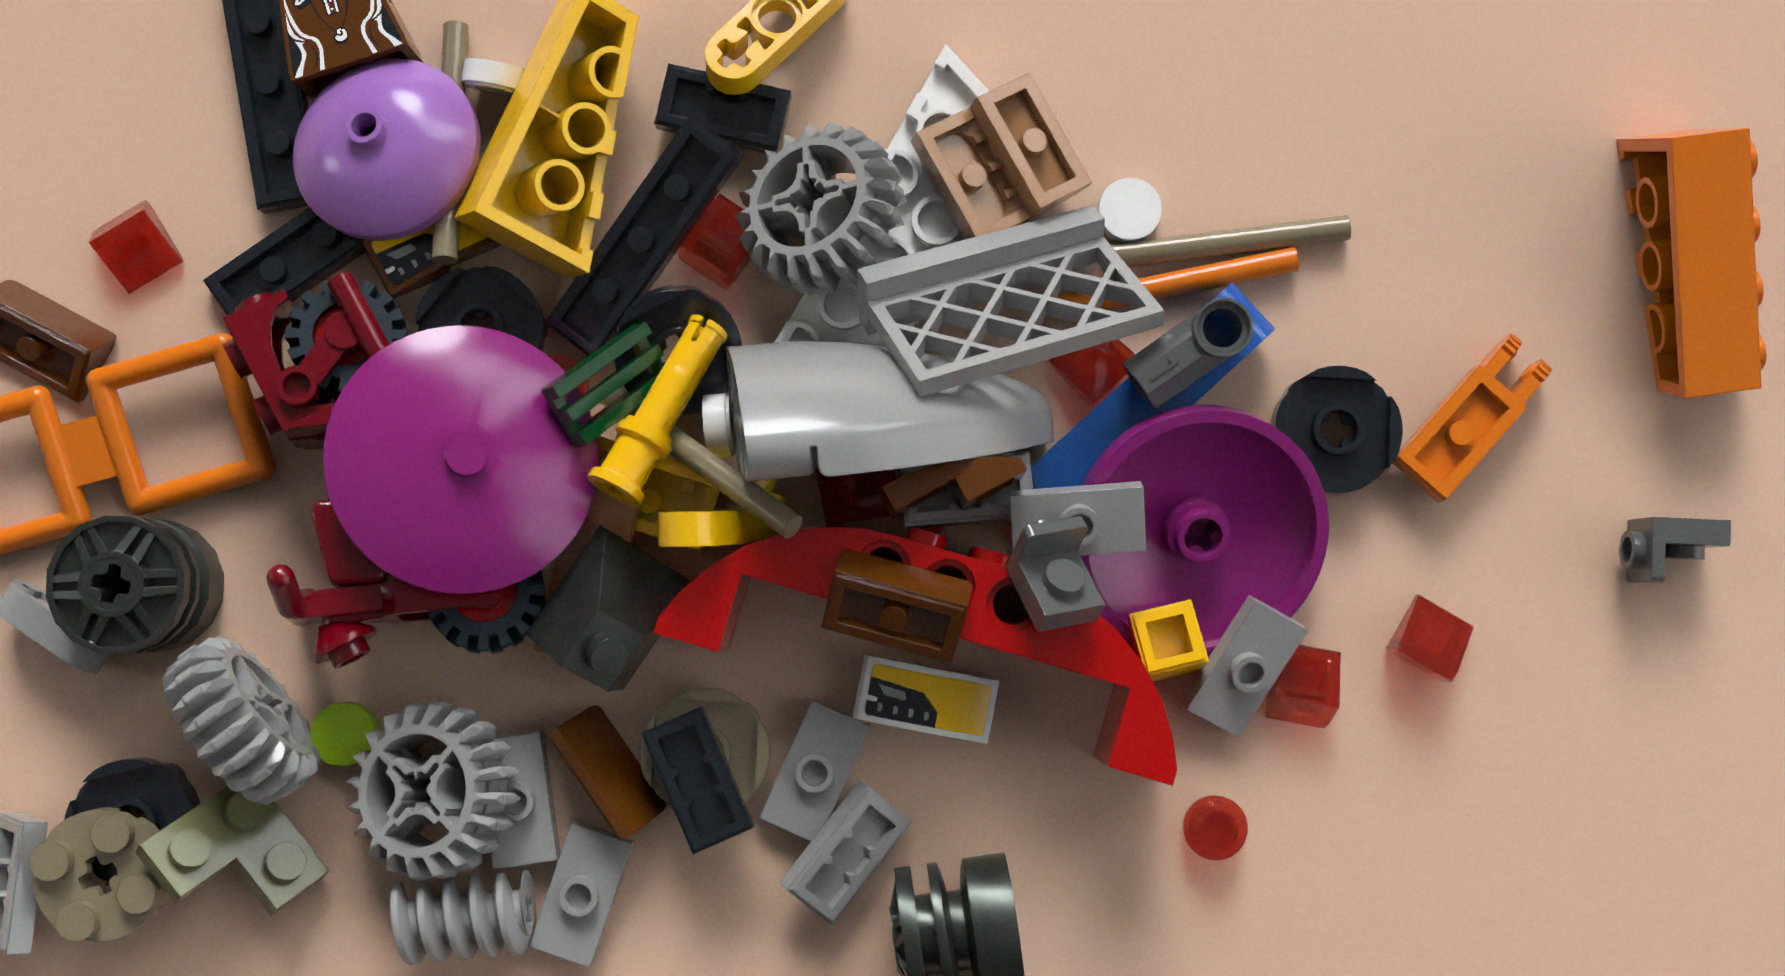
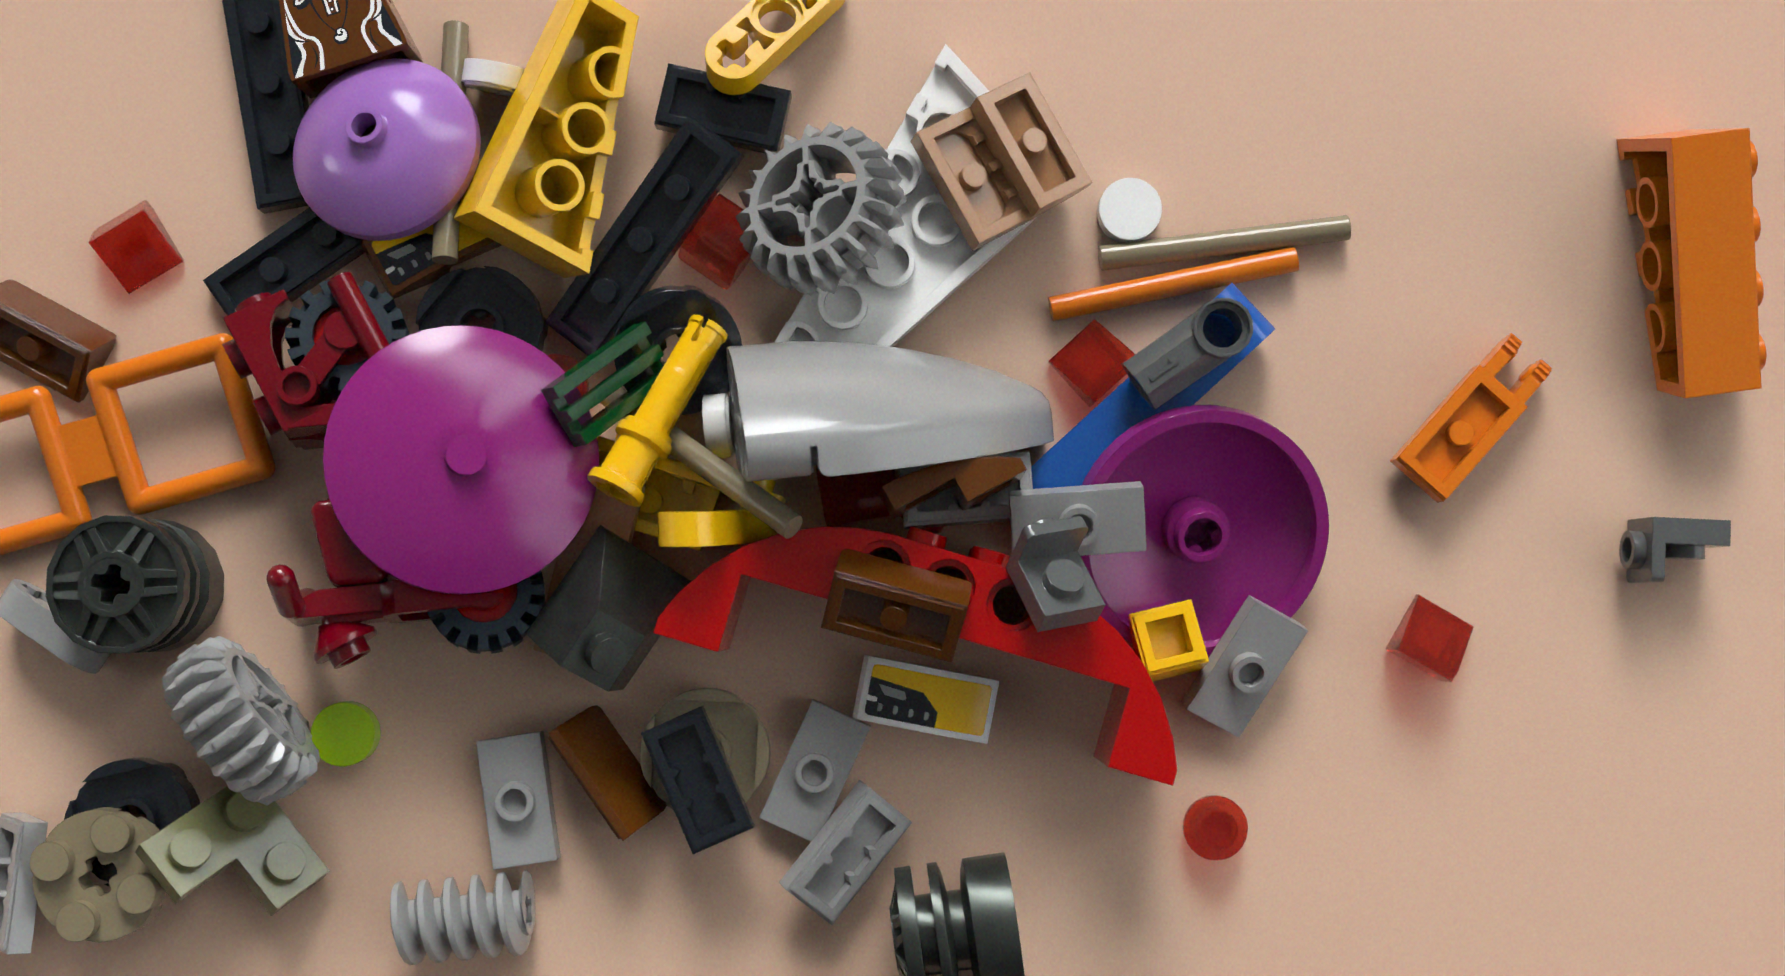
light grey gear [346,702,521,880] -> none
light grey plate [529,821,634,968] -> none
light grey fence [857,205,1165,397] -> none
clear red slope [1265,645,1341,728] -> none
black plate [1271,366,1403,494] -> none

